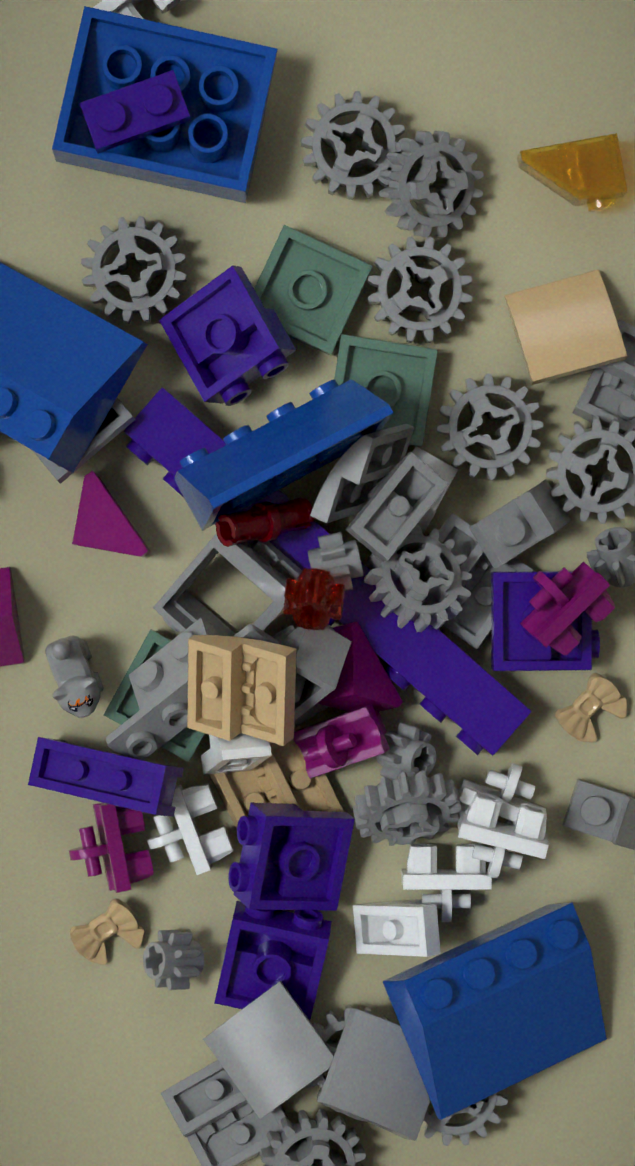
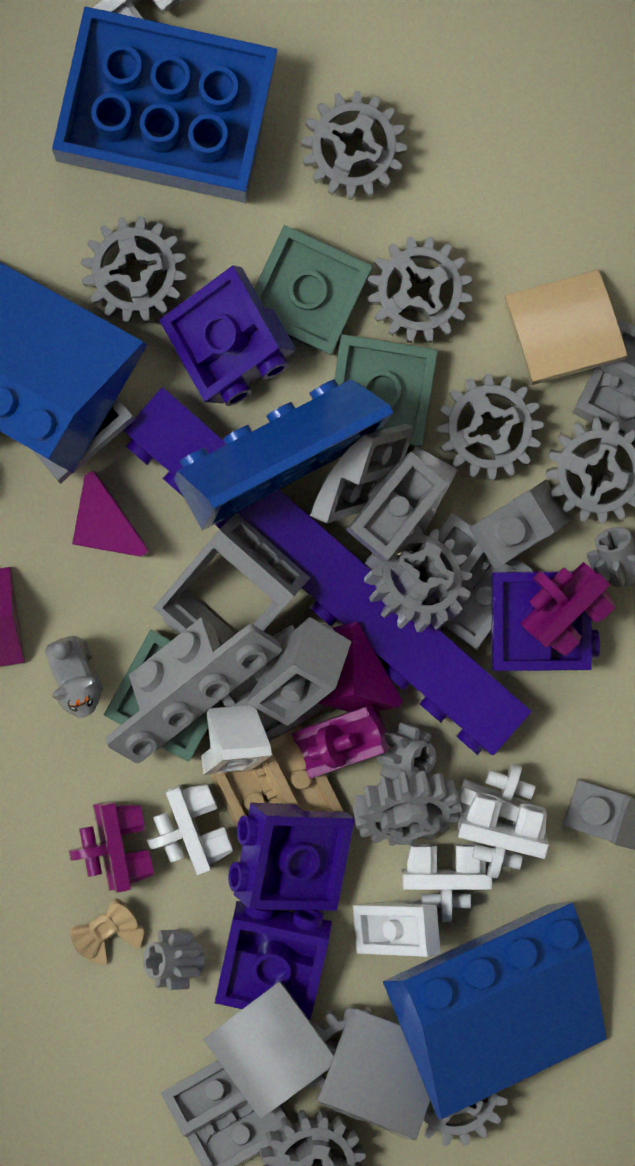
dark purple container [28,737,184,817] -> none
dark purple plate [79,70,191,154] -> none
tan slope [187,635,296,746] -> none
dark red pin [216,497,314,547] -> none
clear red gear [283,568,345,630] -> none
light grey gear [307,532,363,594] -> none
light grey gear [379,131,484,238] -> none
clear yellow slope [517,133,627,212] -> none
tan piece [555,673,627,742] -> none

